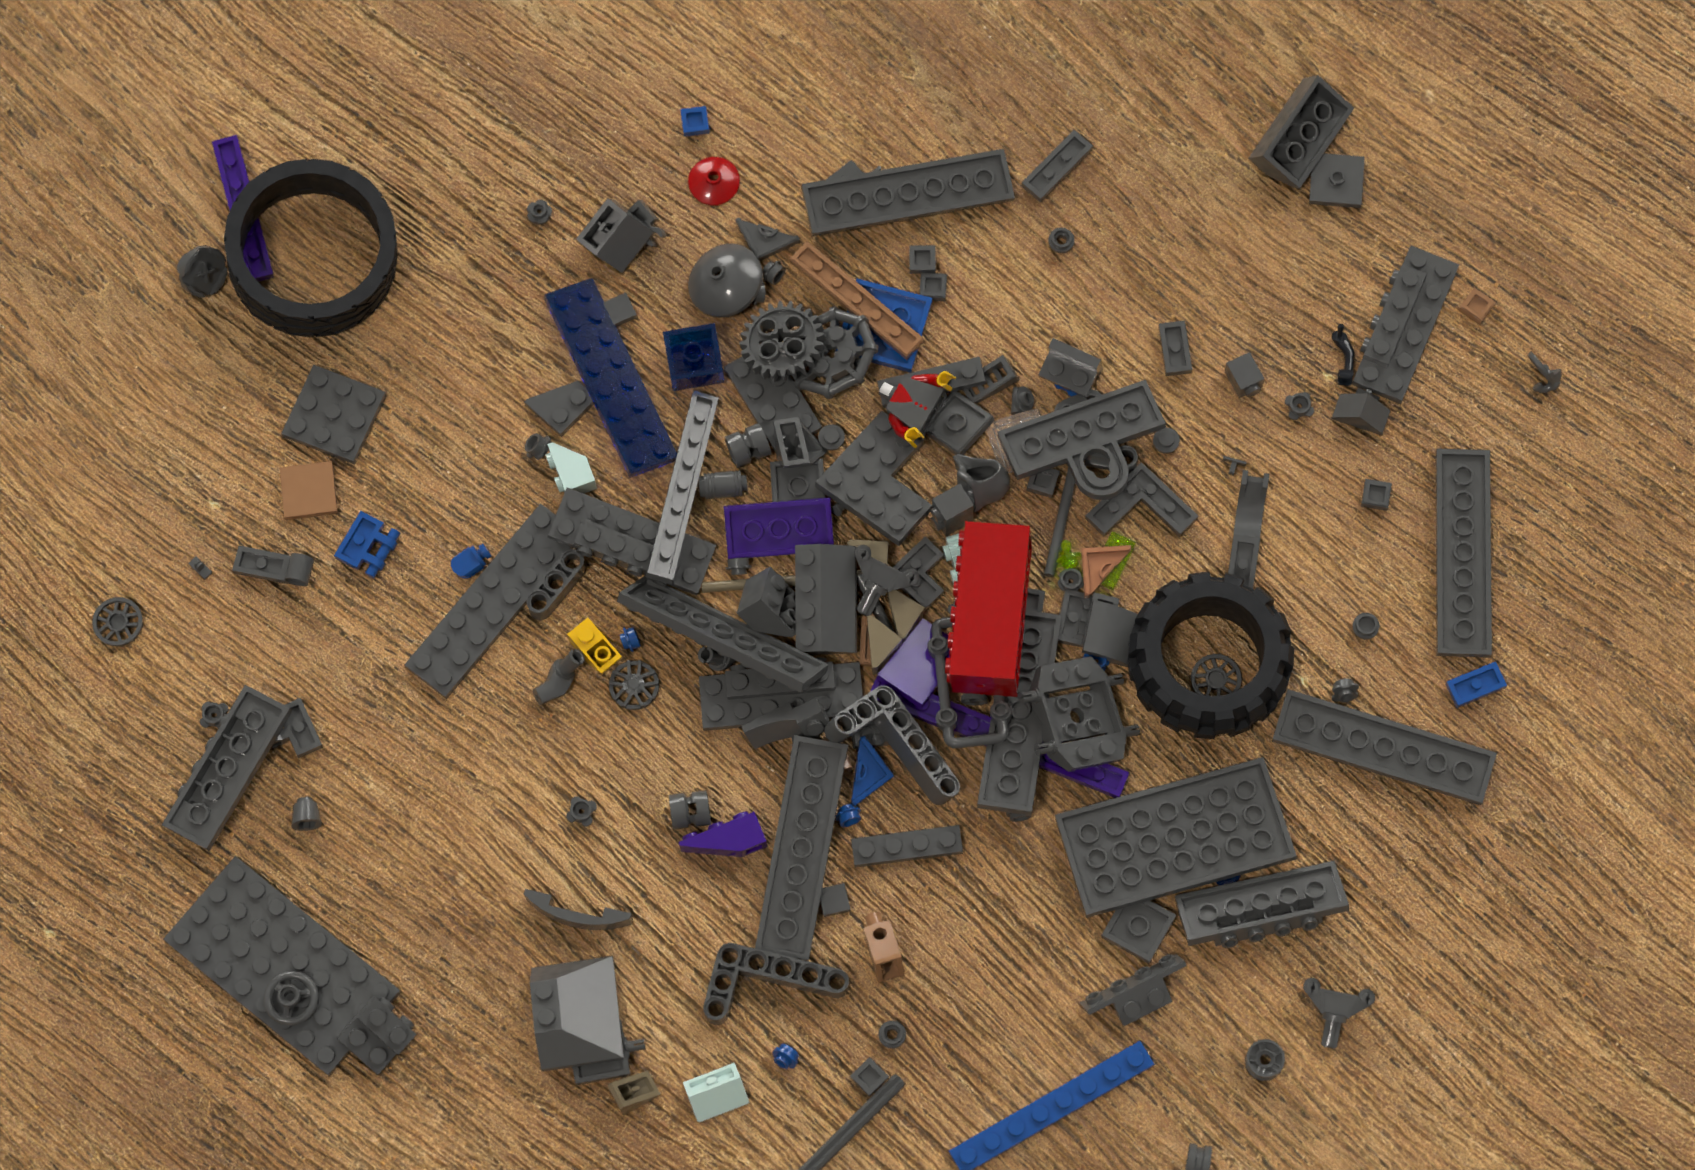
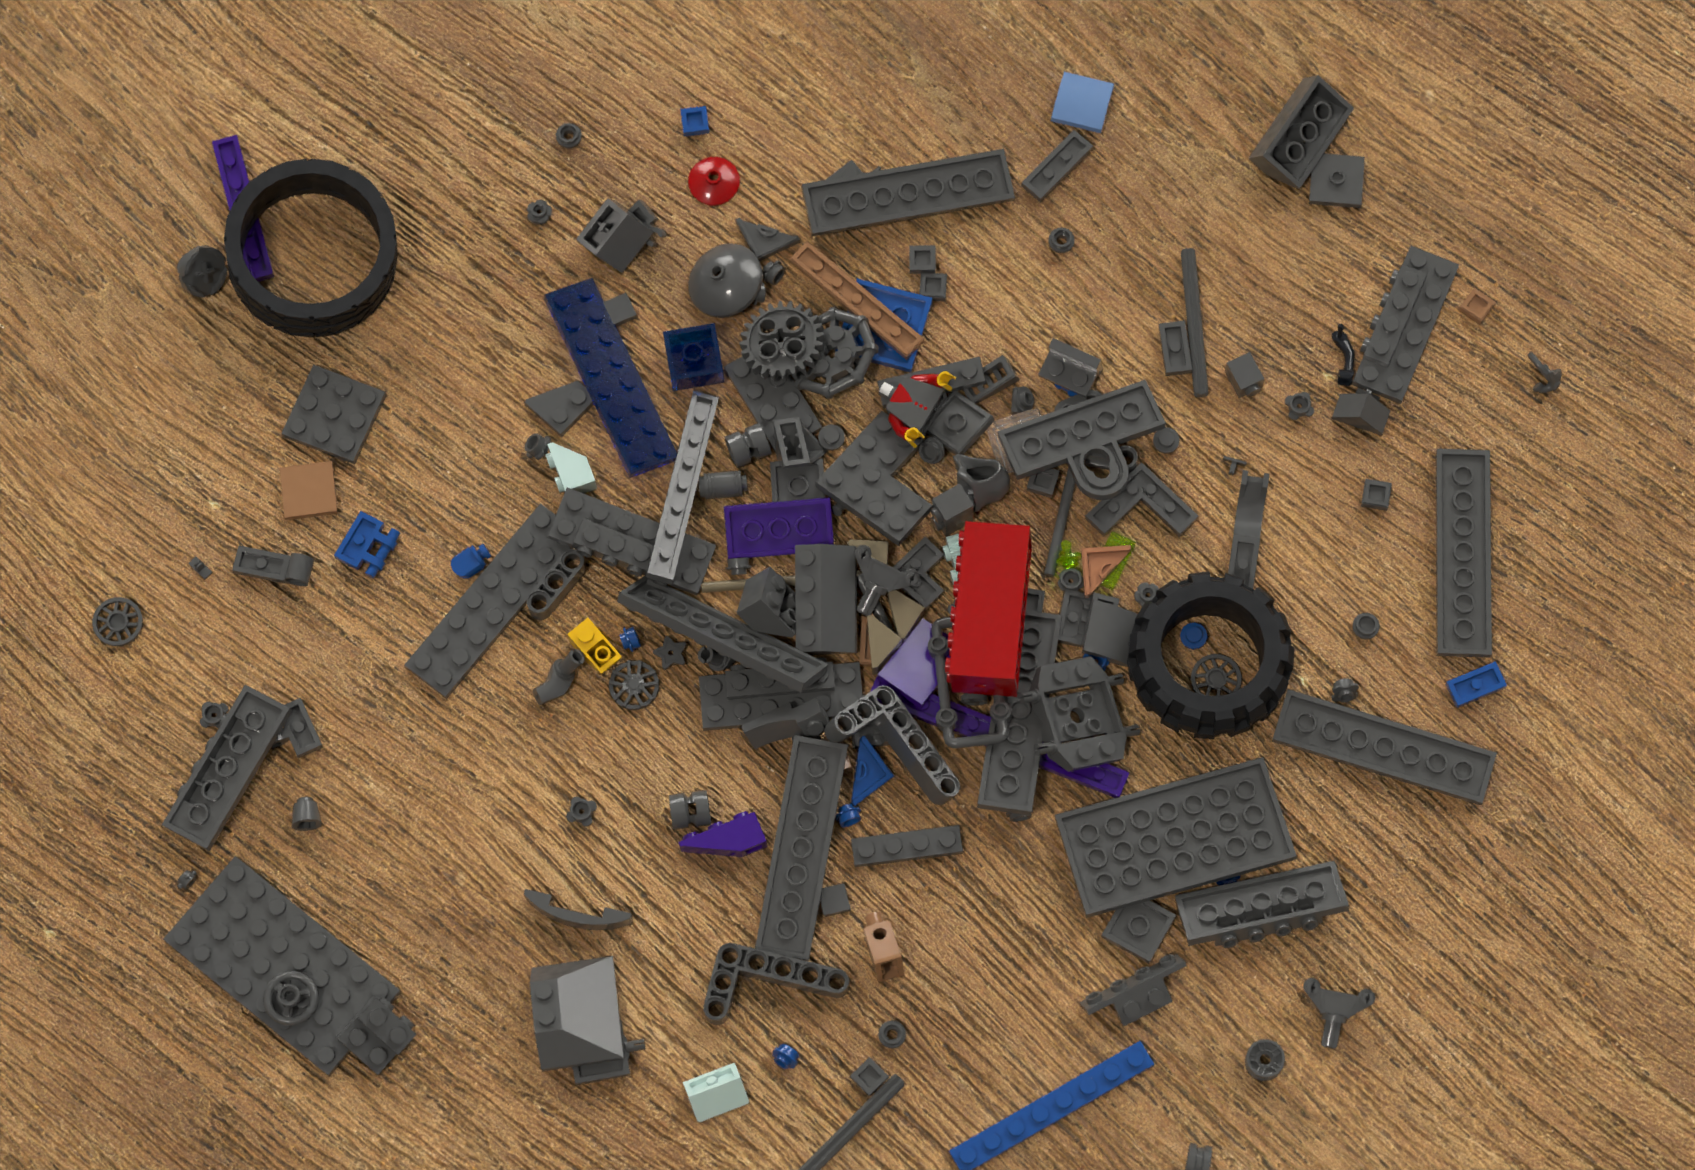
dark tan slope [607,1070,661,1116] -> none
none -> dark grey piece [177,870,197,890]
none -> dark grey plate [556,123,582,148]
none -> dark grey plate [653,636,687,670]
none -> dark grey plate [919,437,945,464]
none -> medium blue slope [1051,72,1114,133]
none -> dark grey plate [1134,582,1159,606]
none -> blue plate [1180,623,1207,650]
none -> dark grey axle [1181,248,1208,397]

